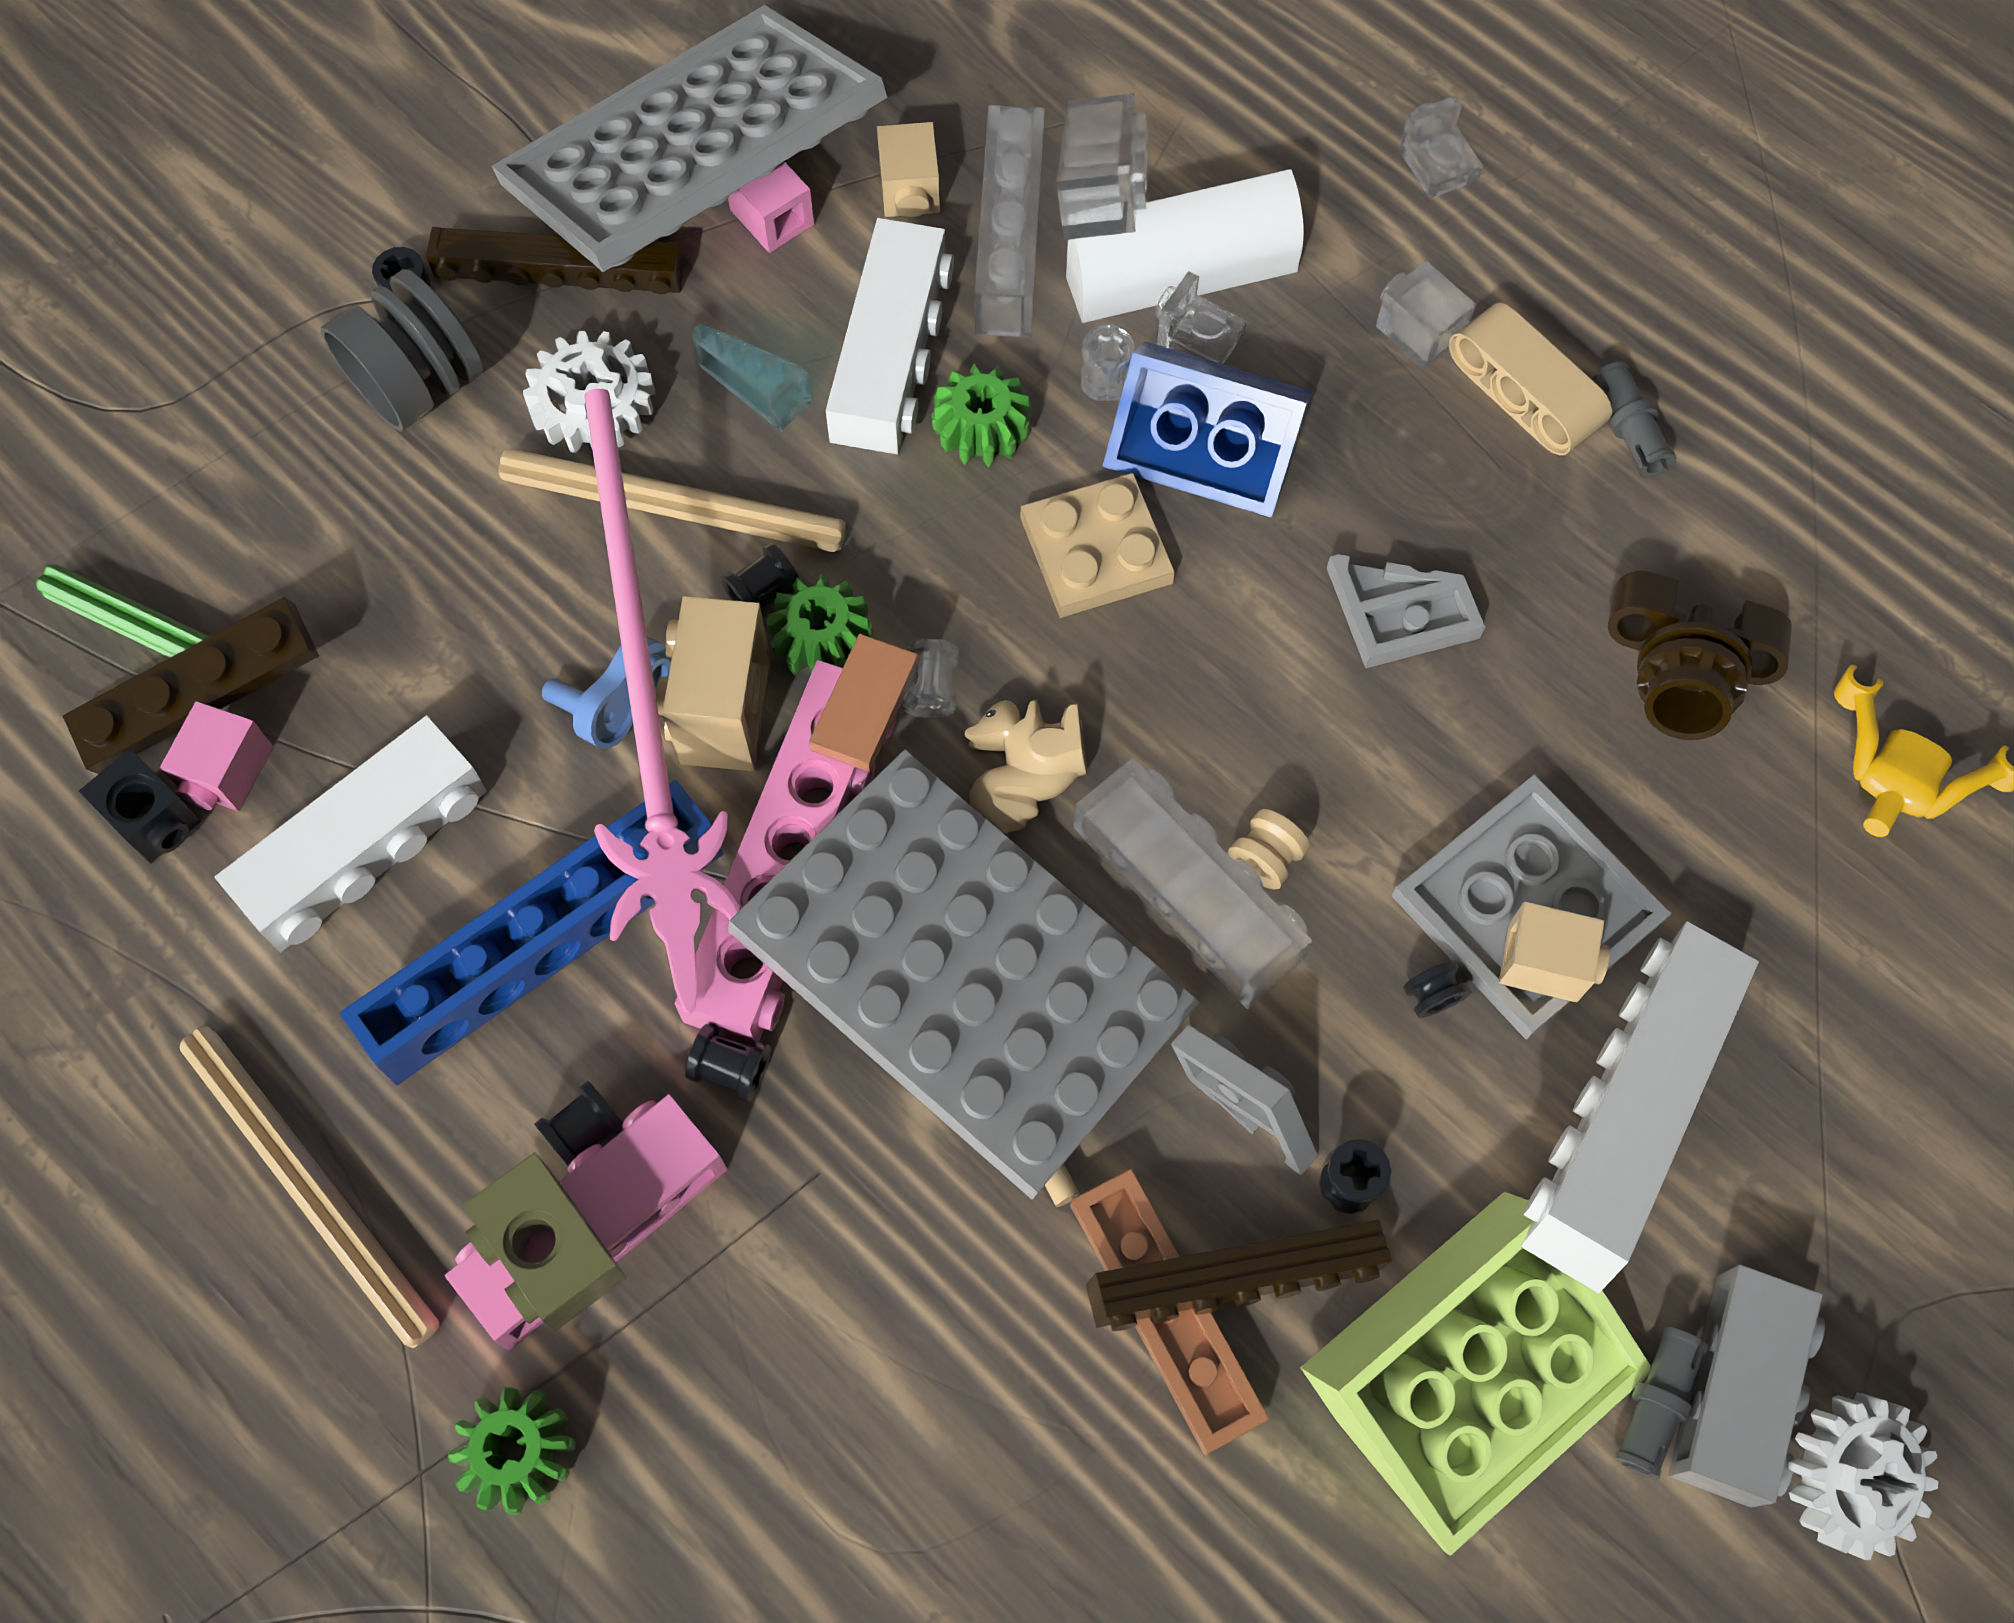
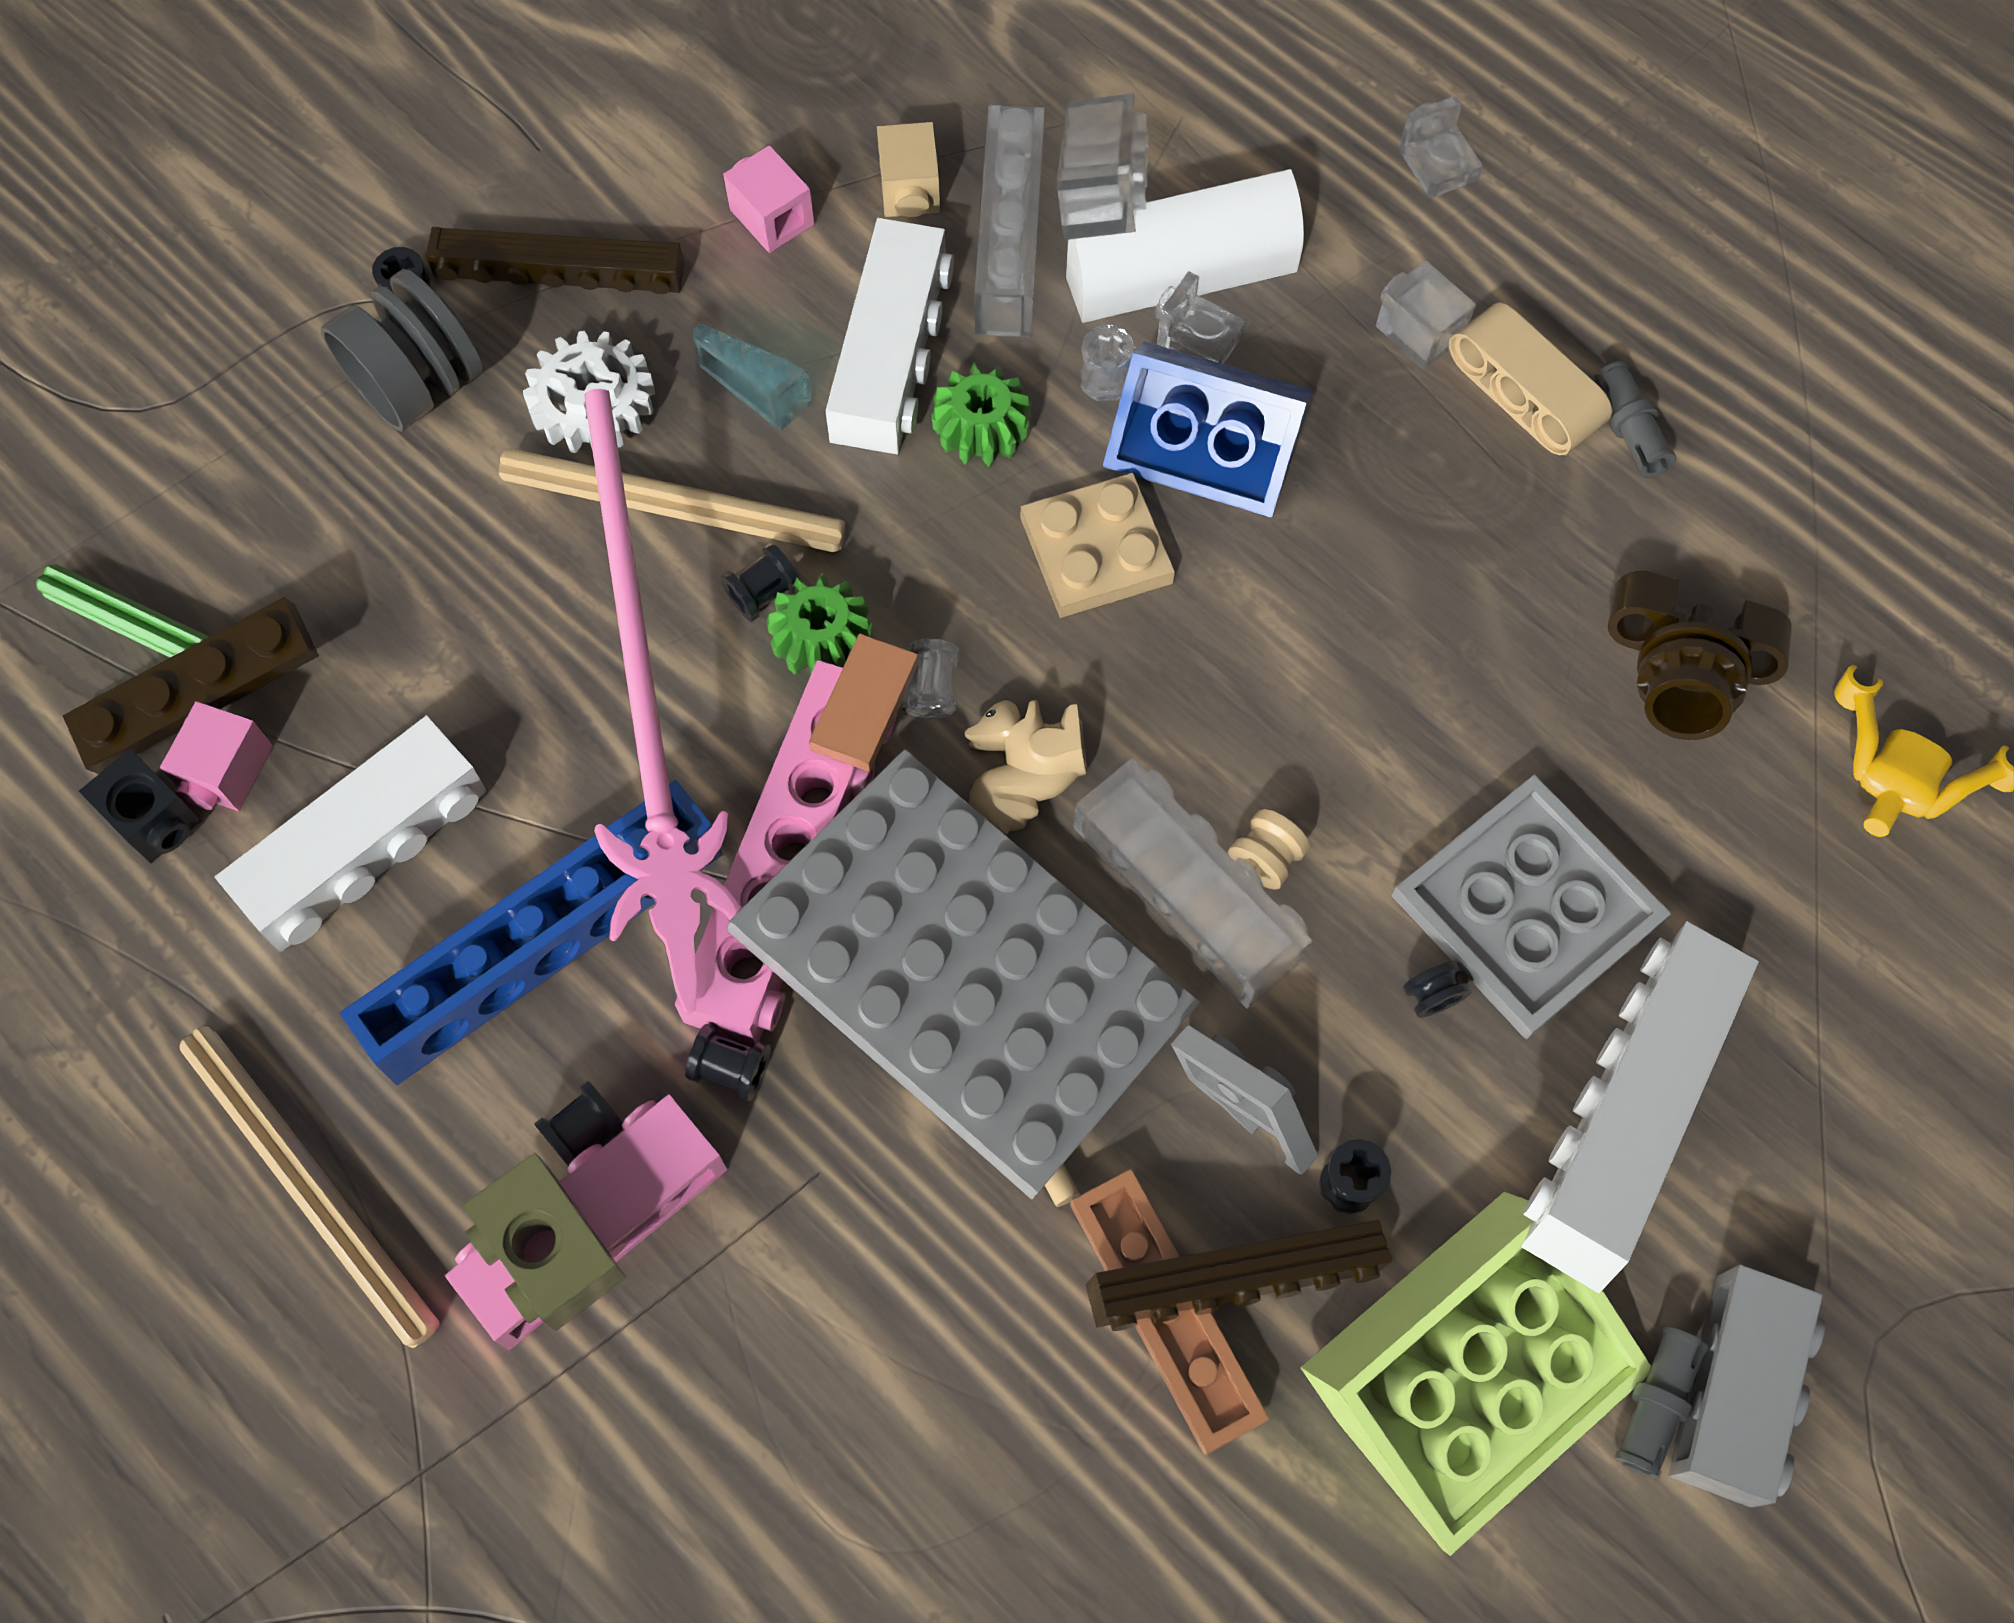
bright green gear [448,1387,575,1515] -> none
light grey plate [492,5,888,272] -> none
medium blue piece [542,636,672,749] -> none
tan brick [655,596,772,771] -> none
light grey wing [1327,554,1486,669] -> none
tan brick [1498,901,1610,1003] -> none
white gear [1788,1392,1939,1560] -> none

